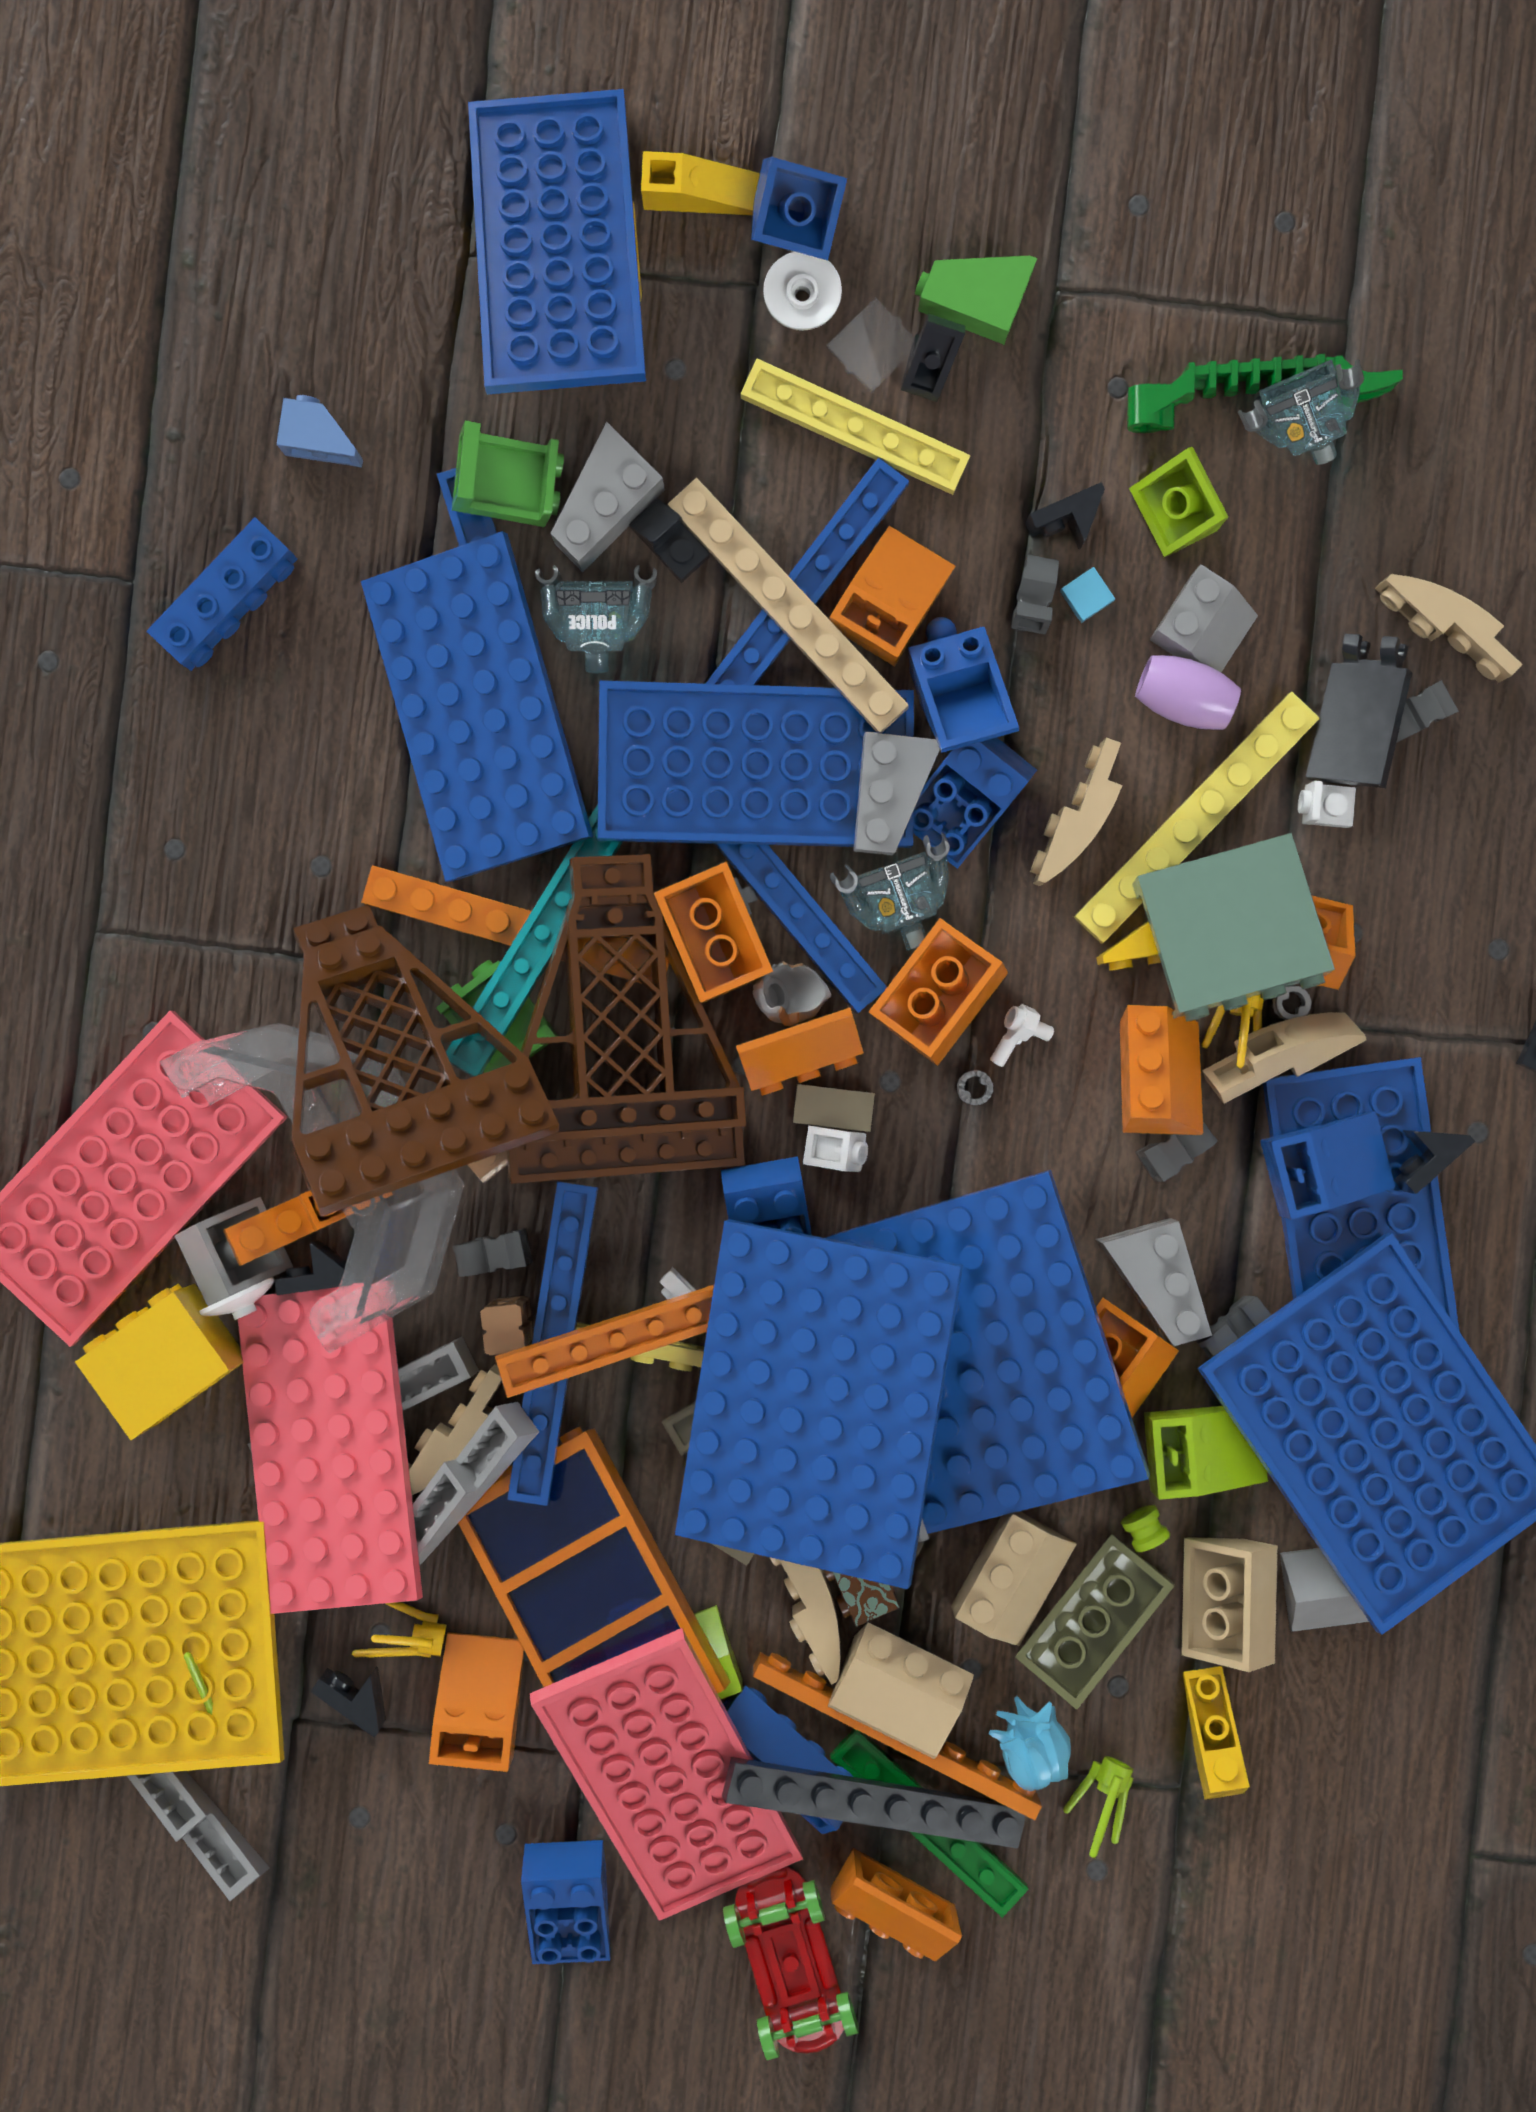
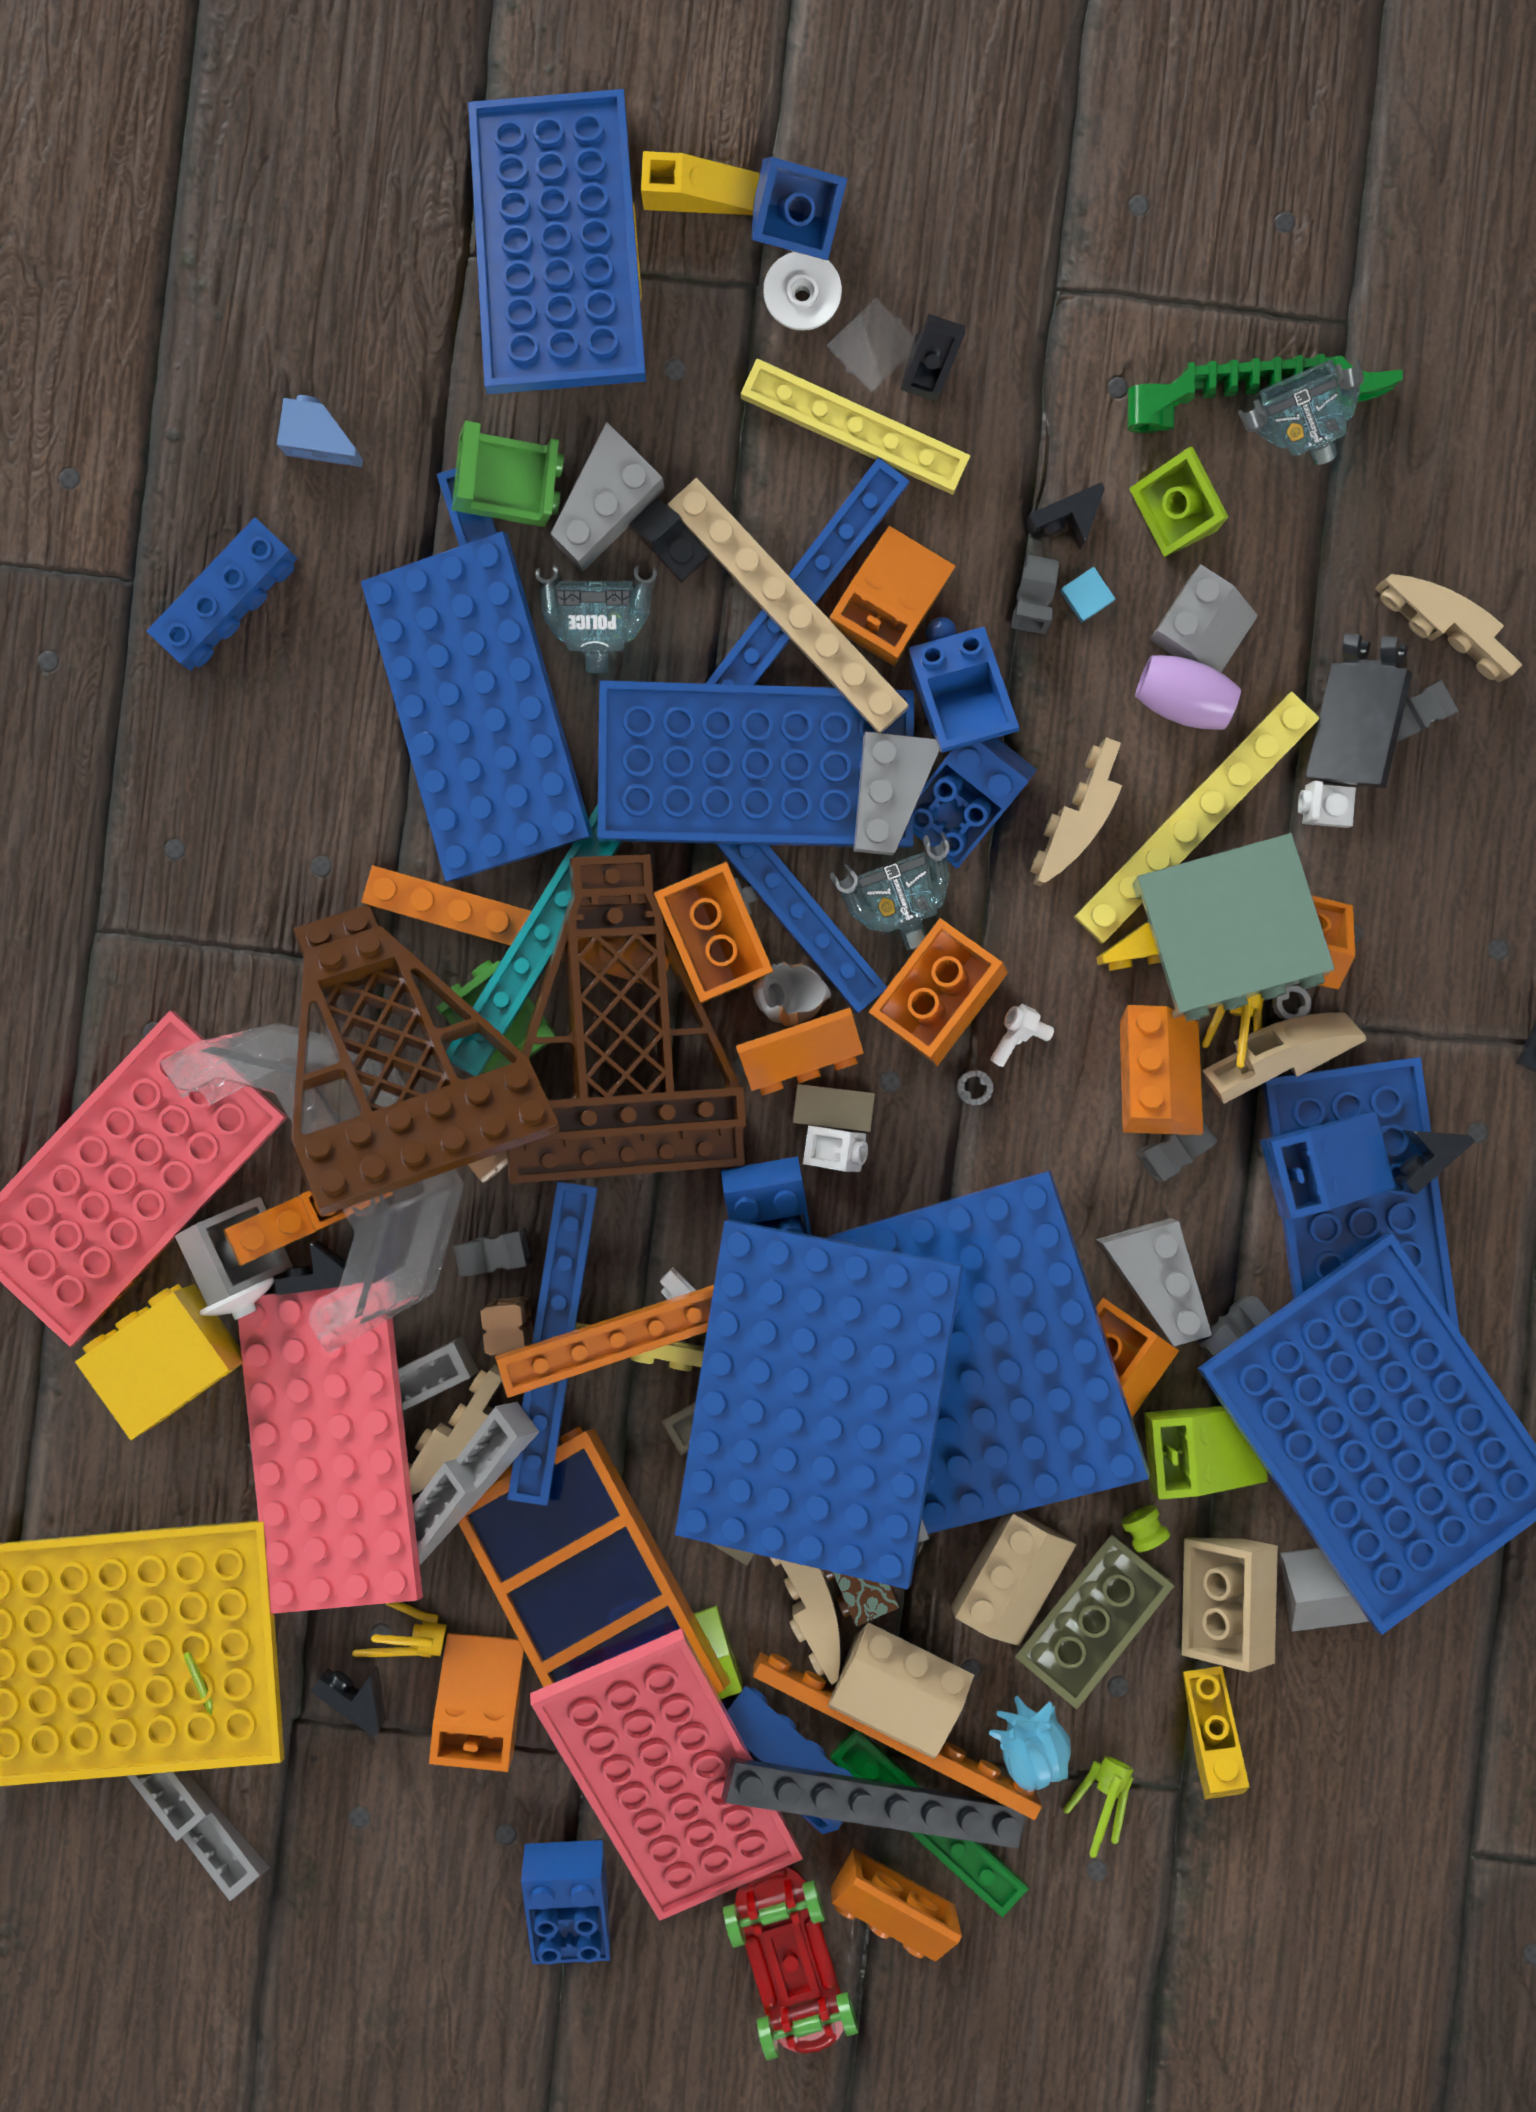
bright green slope [915,255,1037,345] -> none

